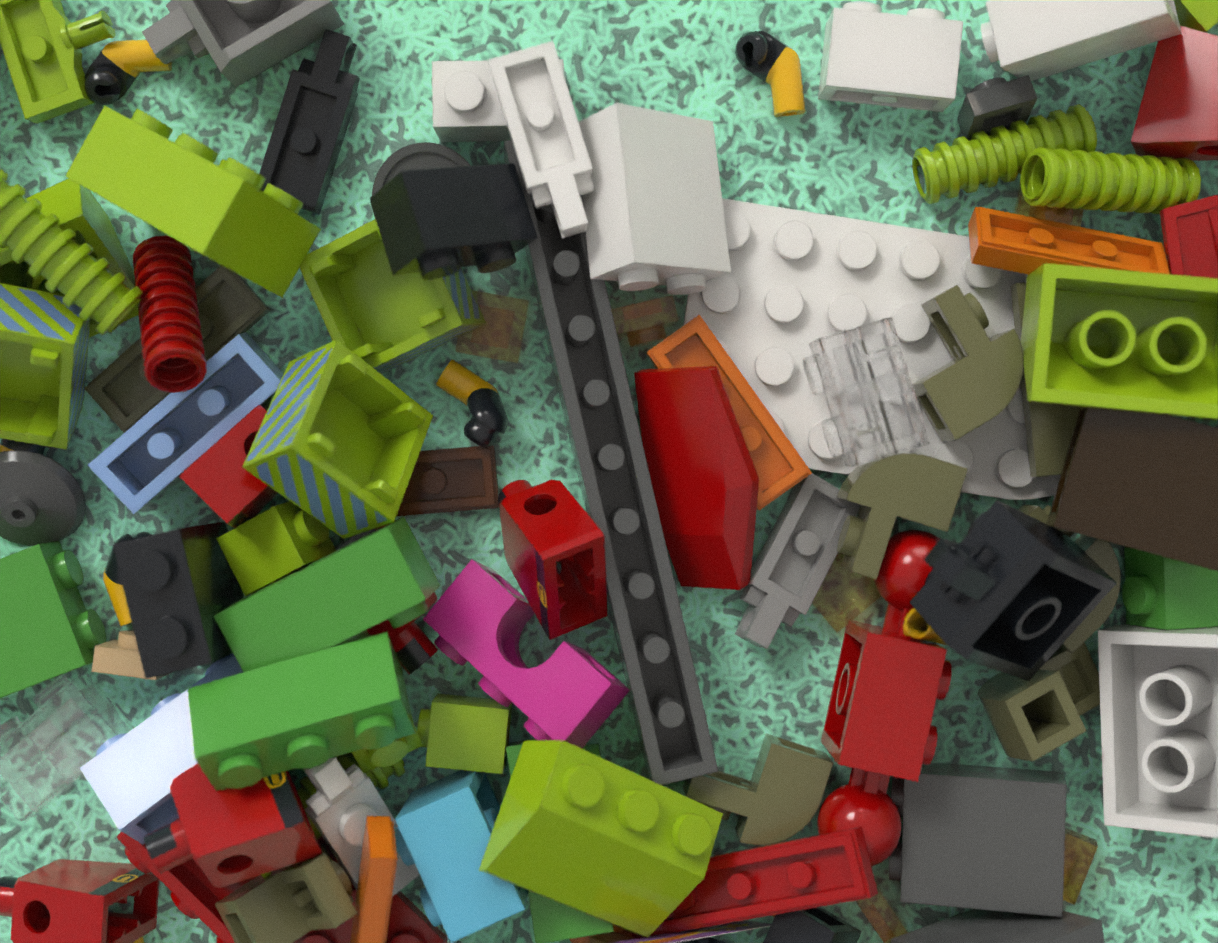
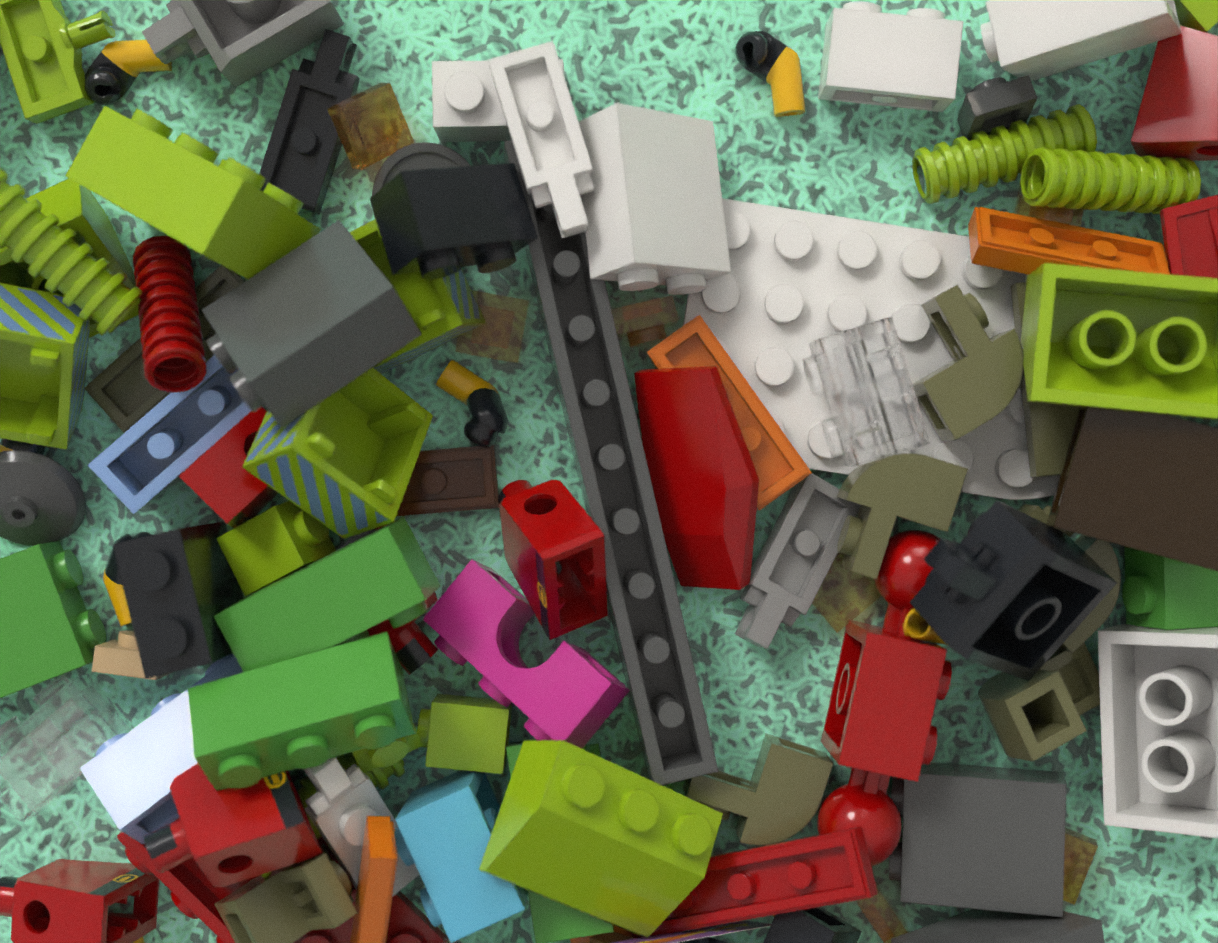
none -> dark grey brick [202,220,421,428]
none -> clear orange tile [327,83,415,170]

